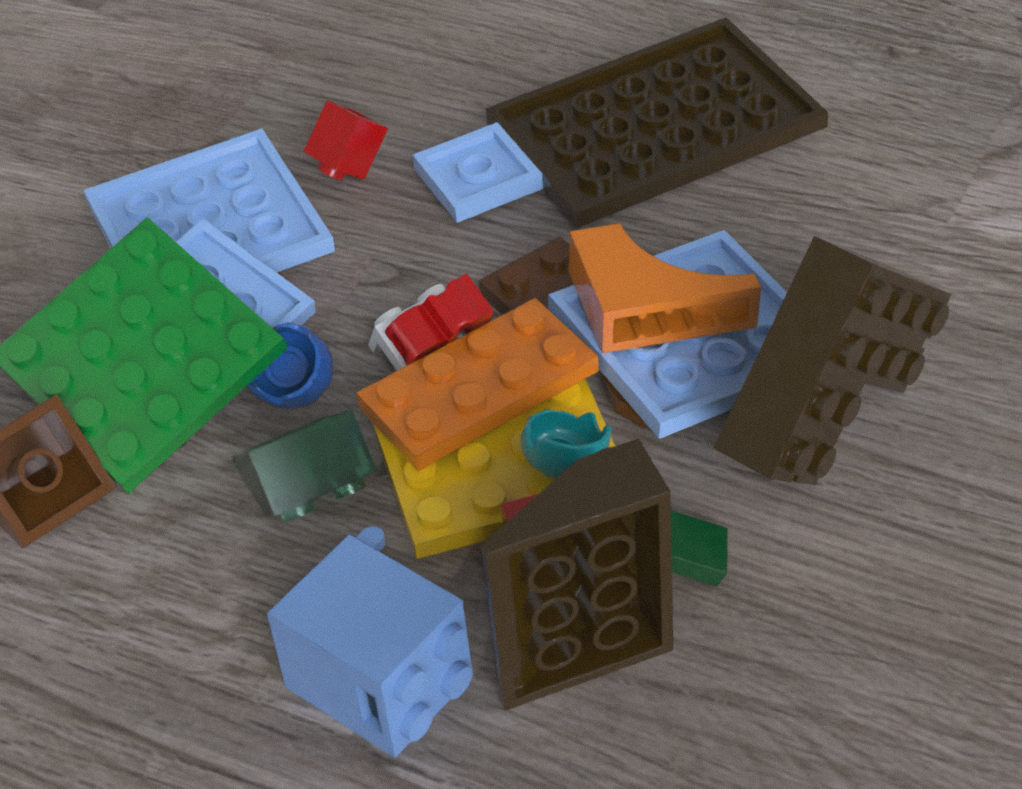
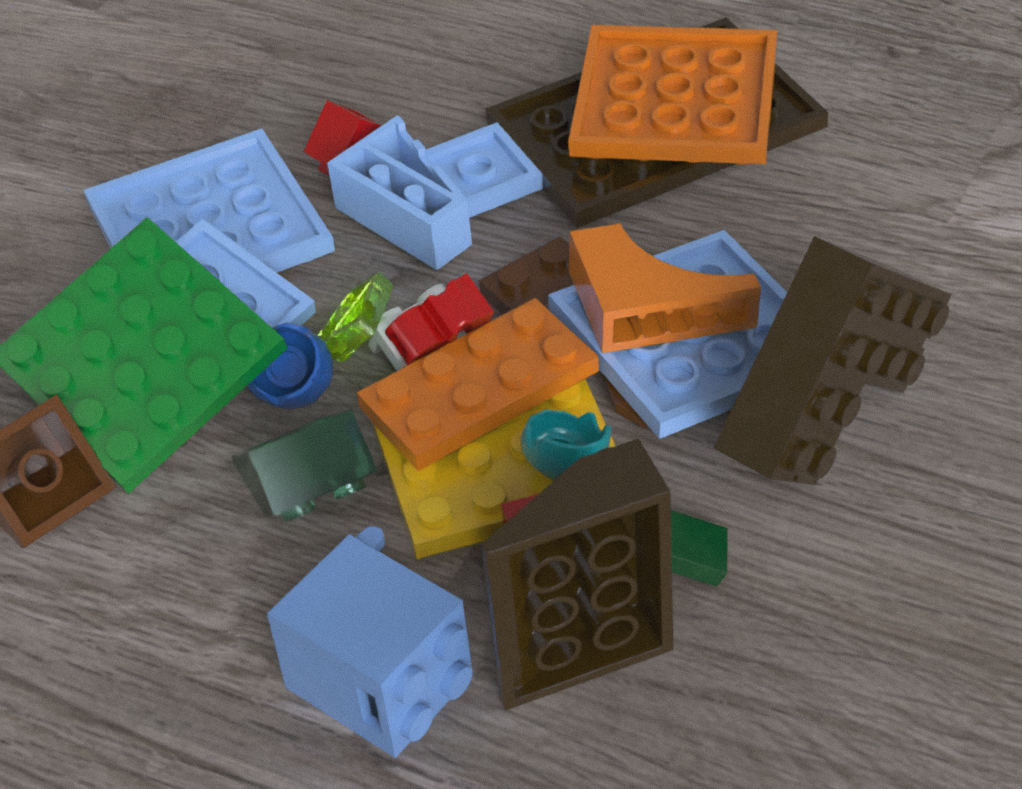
none -> clear neon green wing [318,271,394,363]
none -> light blue wedge [327,115,472,270]
none -> orange plate [568,25,777,165]

